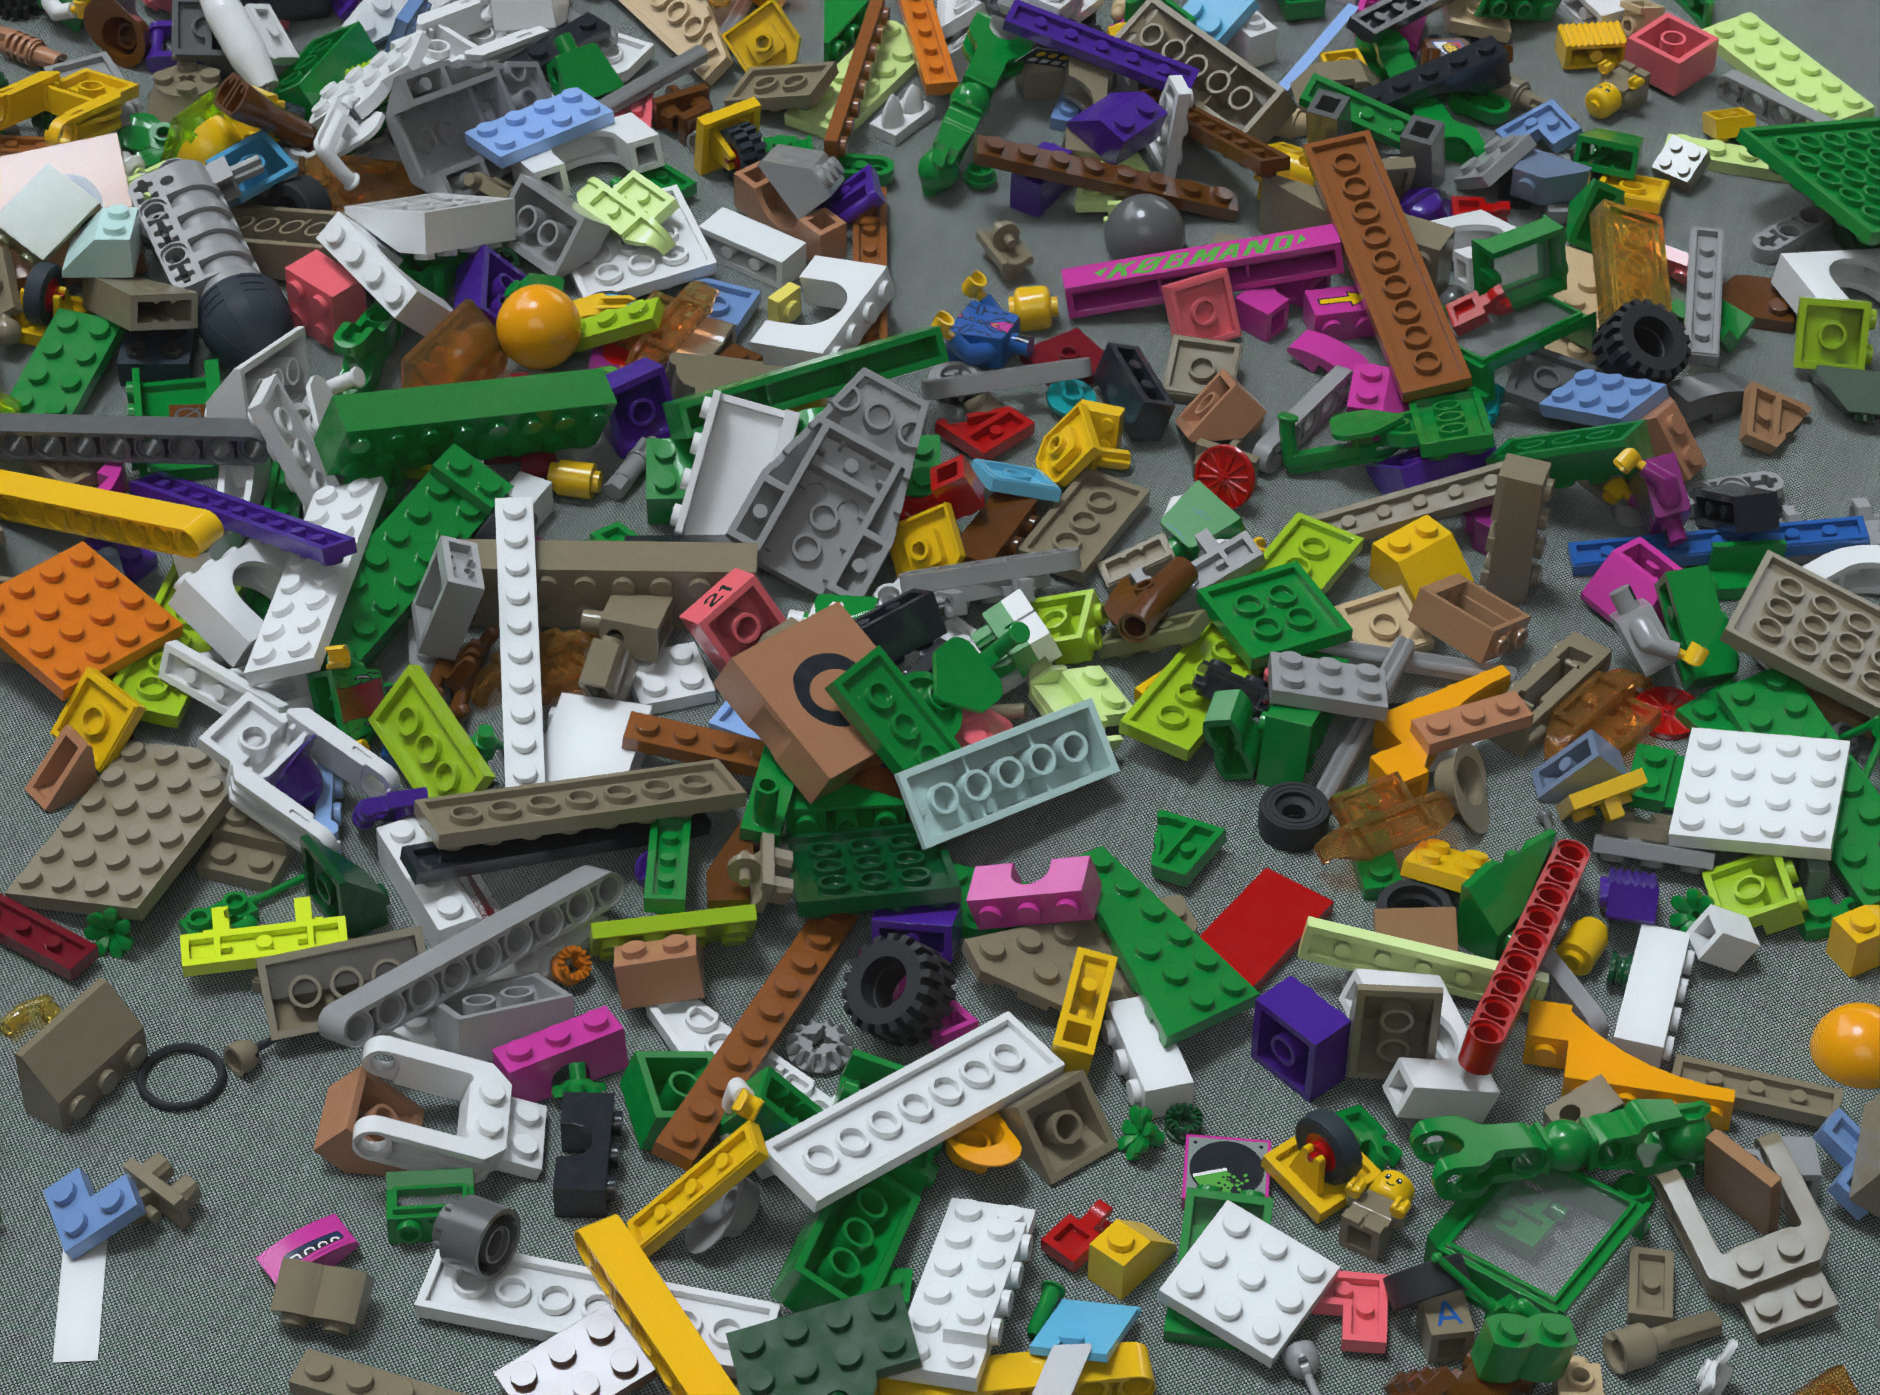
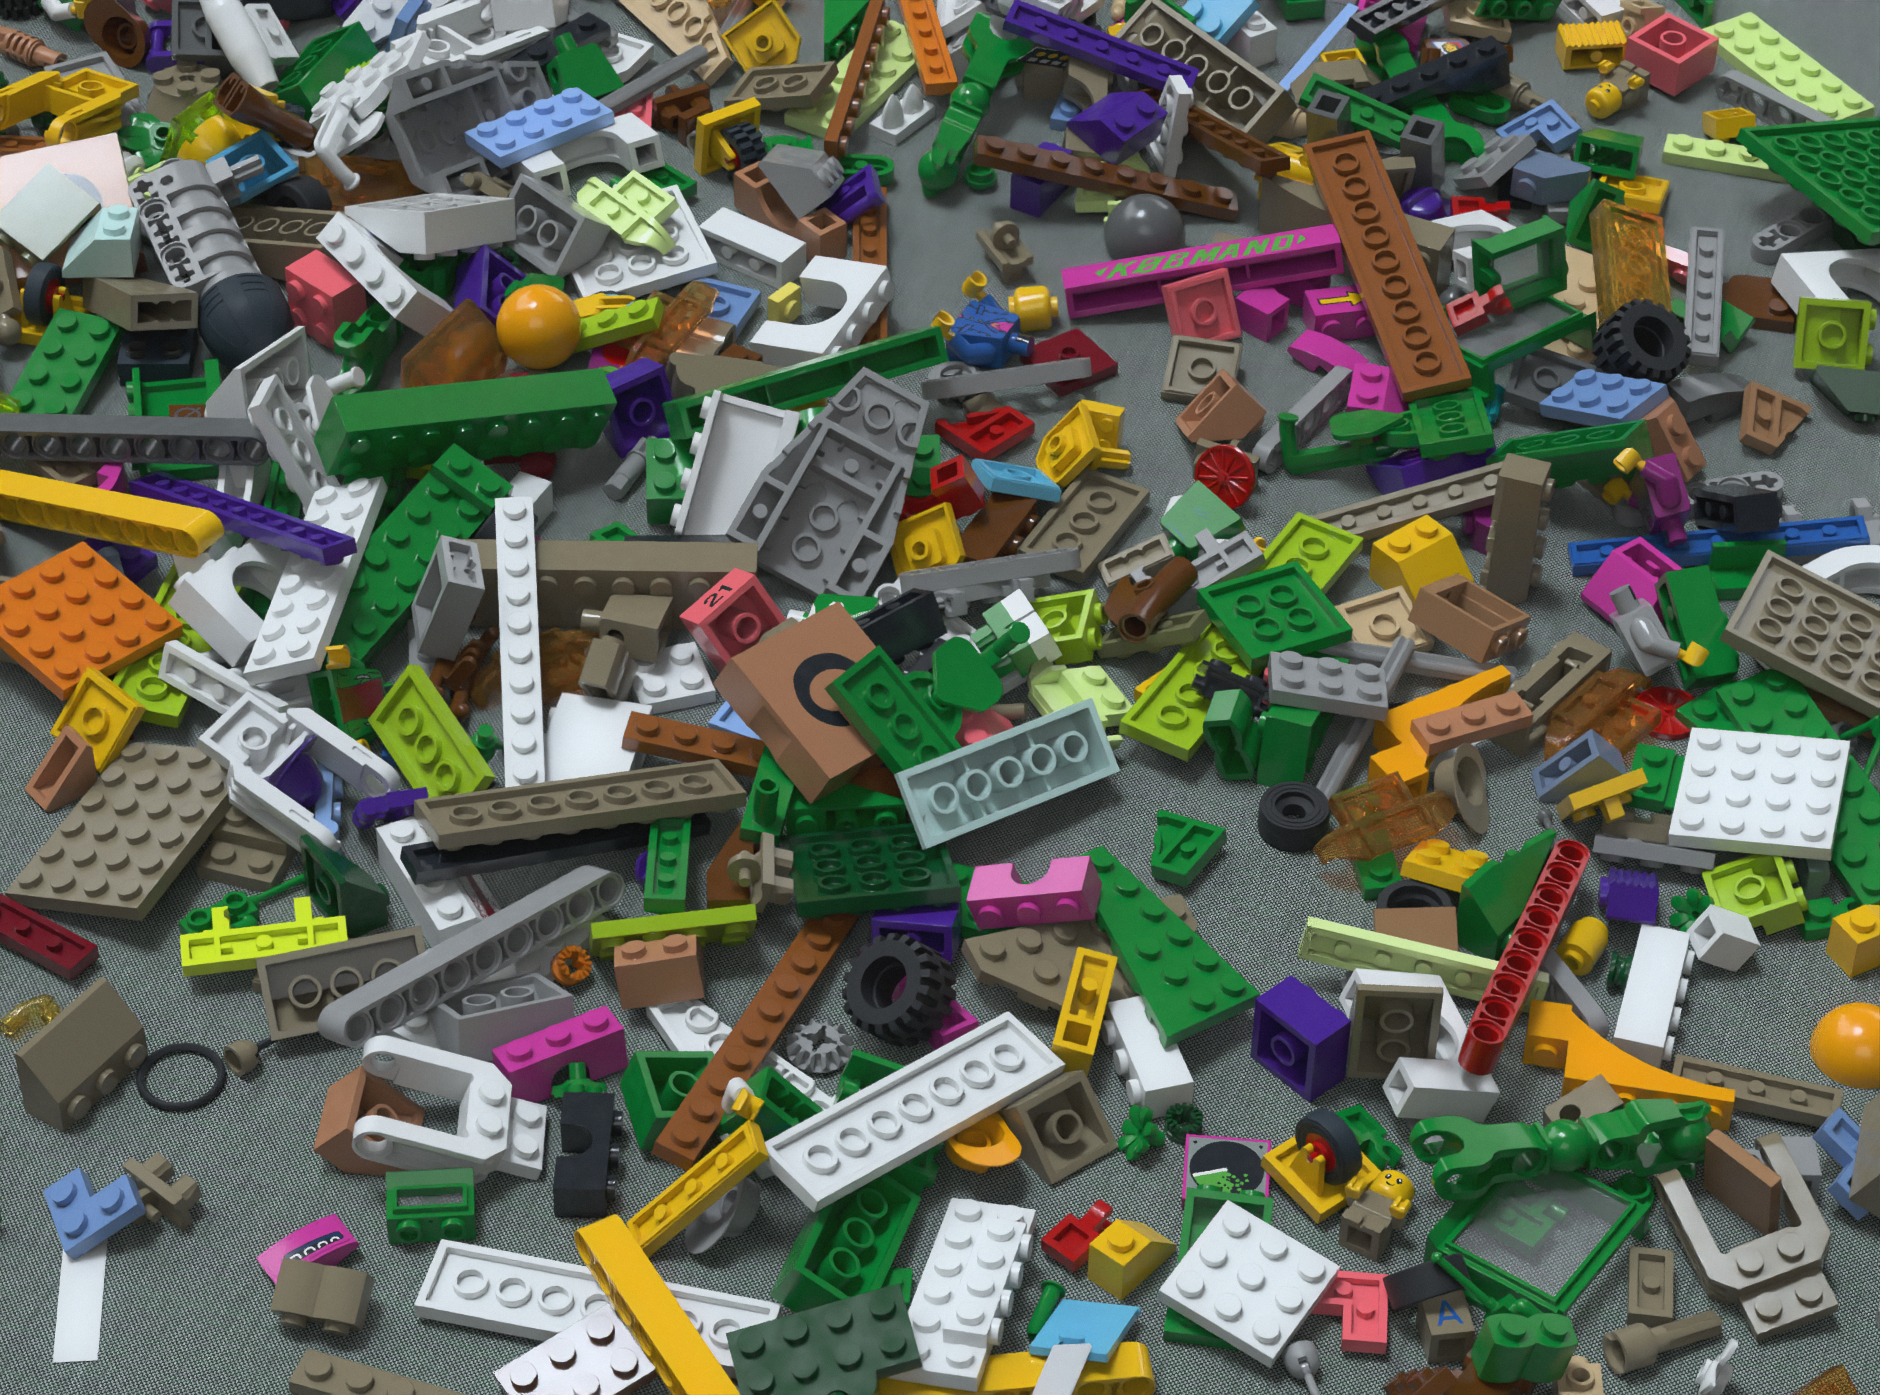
green plant [84,908,135,959] -> none
dark grey piece [432,1194,521,1281] -> none
yellow brick [547,459,603,499] -> none
teal piece [1046,379,1096,417] -> none
black brick [1093,342,1176,442] -> none
red tile [1199,867,1334,991] -> none
piece [1651,135,1711,193] -> none

